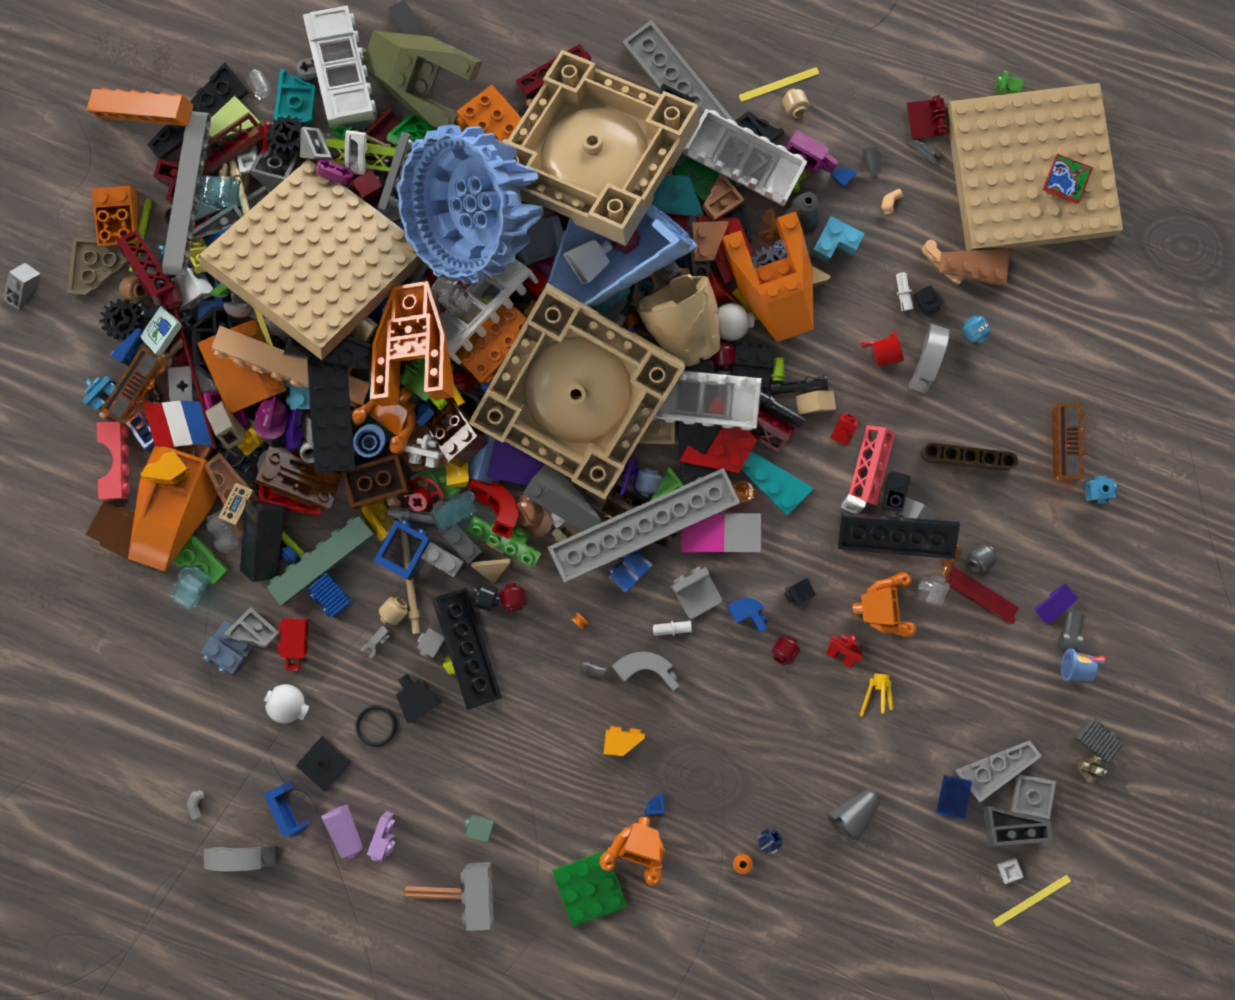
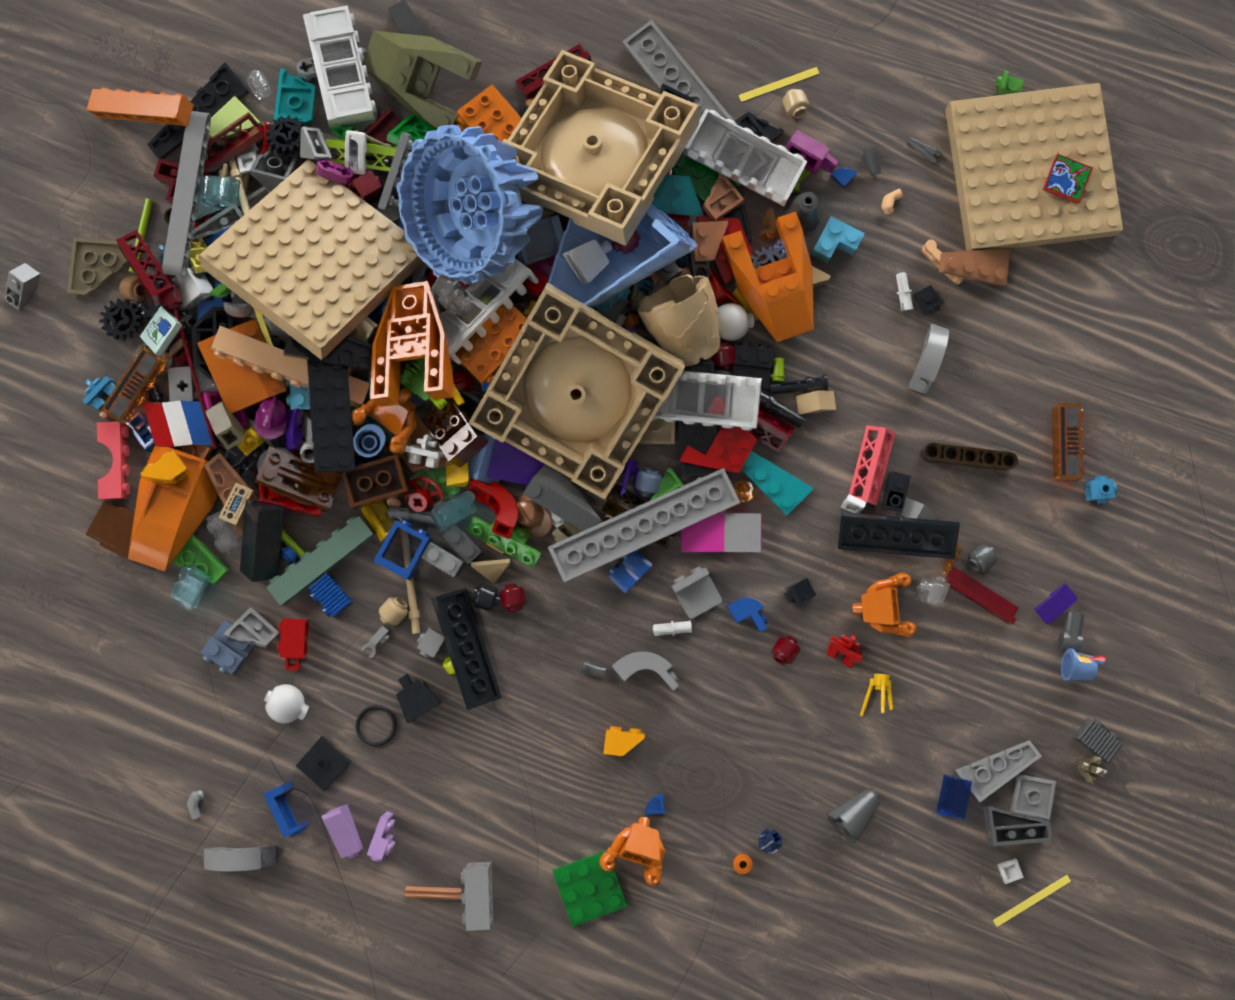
orange slope [92,186,139,246] -> none
blue slope [110,328,143,365] -> none
blue plate [415,399,434,426] -> none
sand green brick [463,814,495,843] -> none
orange bush [571,612,590,631] -> none
red bracket [830,413,858,446] -> none
red hat [861,330,904,367] -> none
dark red hinge [907,95,949,139] -> none
dark azure head [962,315,991,344] -> none

